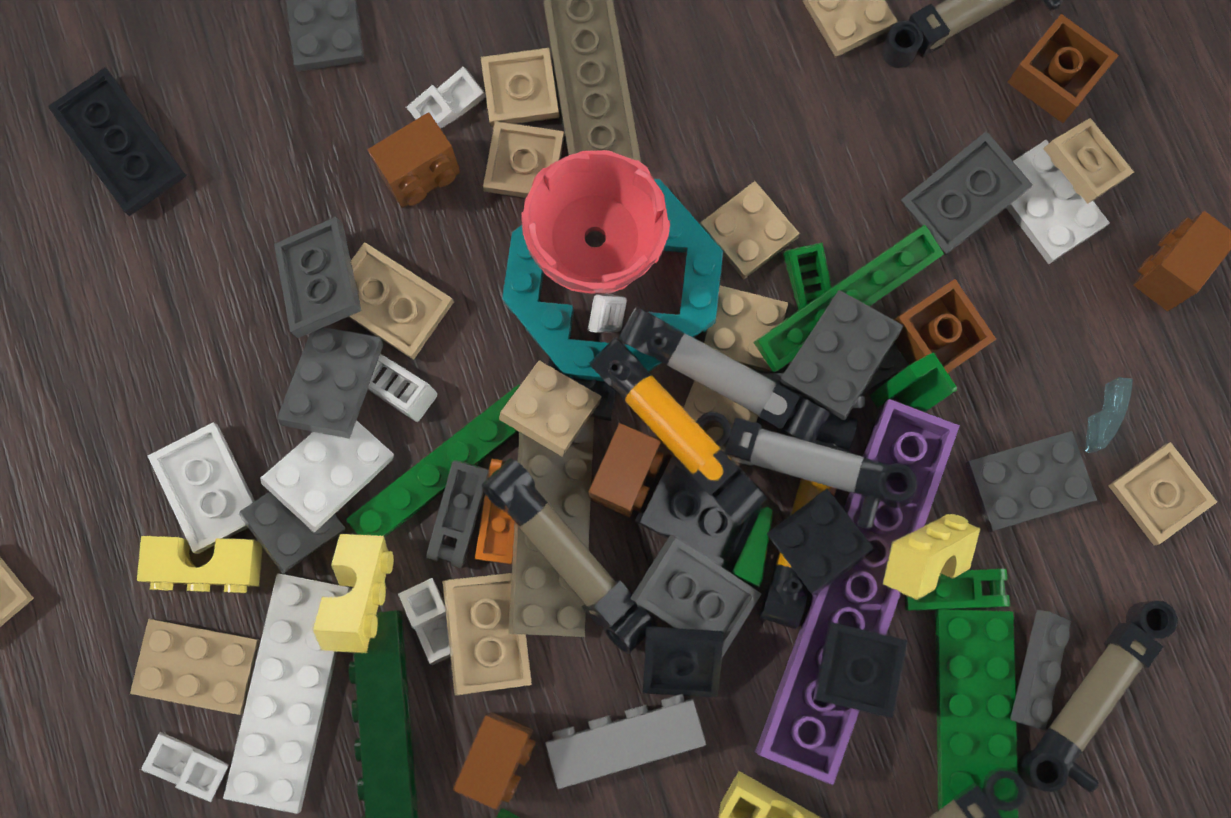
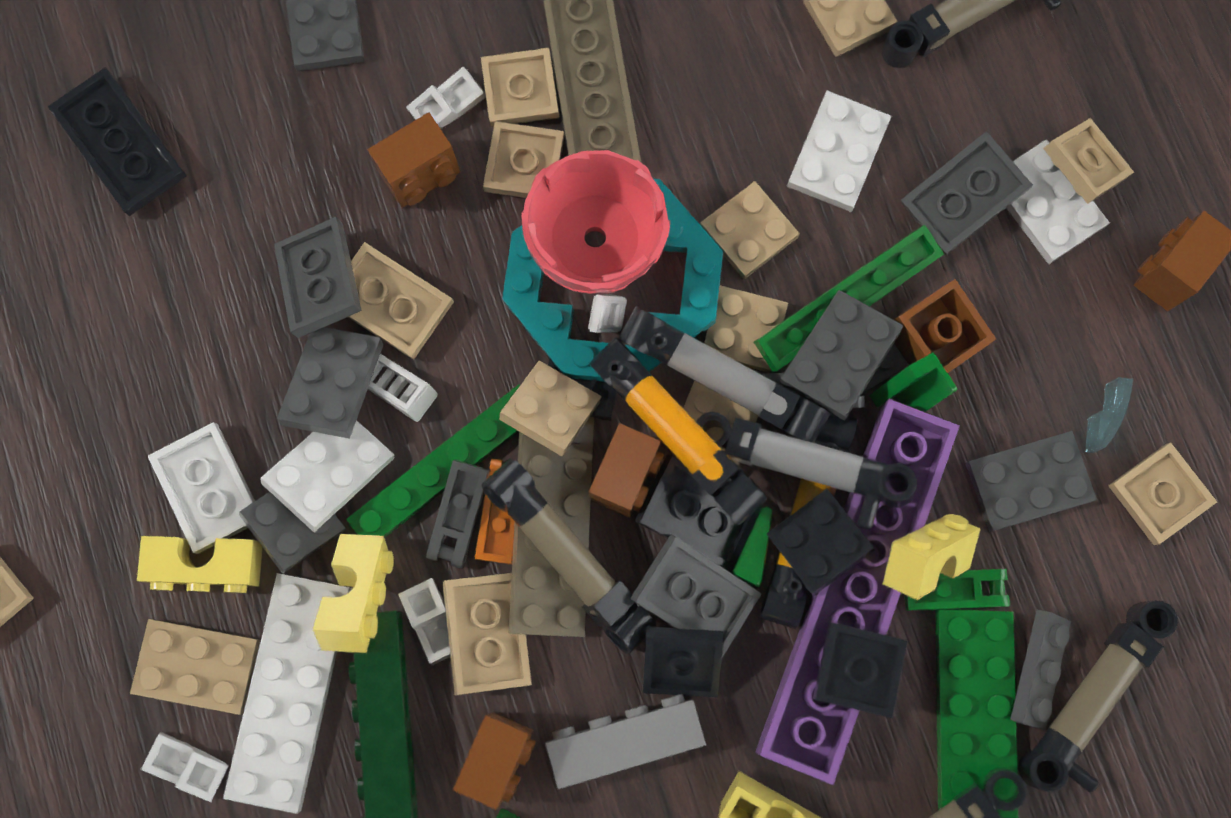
green slope [783,242,832,311] -> none
dark orange brick [1007,14,1119,123] -> none
none -> white plate [787,91,891,212]

